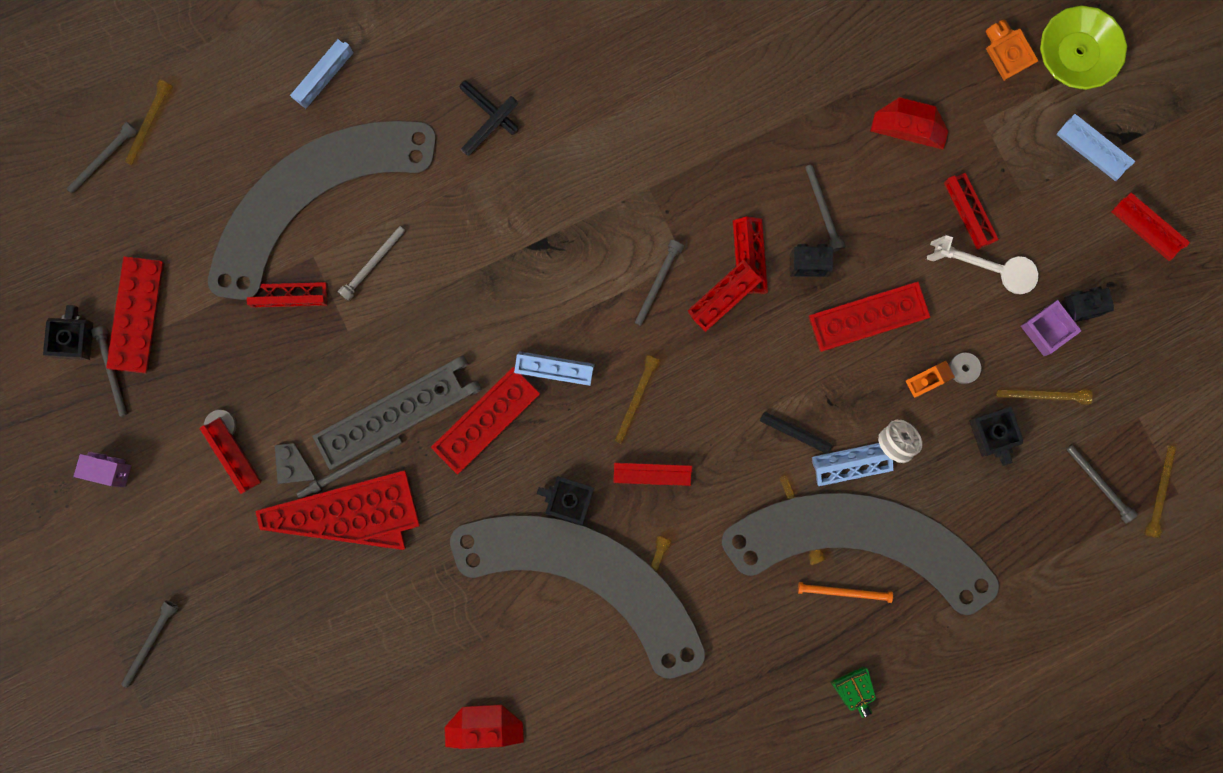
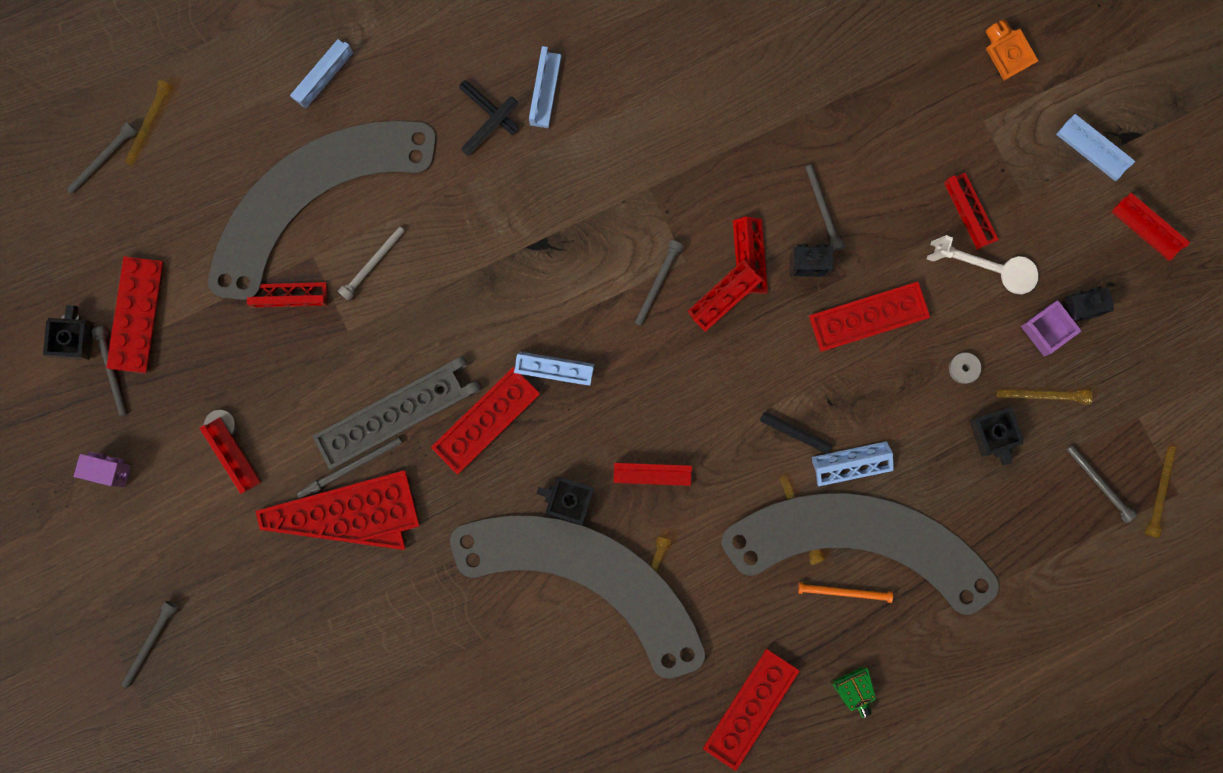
dark grey wing [275,443,316,484] -> none
red wedge [445,704,524,749] -> none
clear yellow piece [615,355,661,444] -> none
red wedge [870,97,948,150] -> none
white wheel [878,419,922,463] -> none
orange slope [906,361,955,398] -> none
lime dish [1040,5,1127,90] -> none
none -> light blue fence [529,46,561,128]
none -> red plate [702,649,799,771]

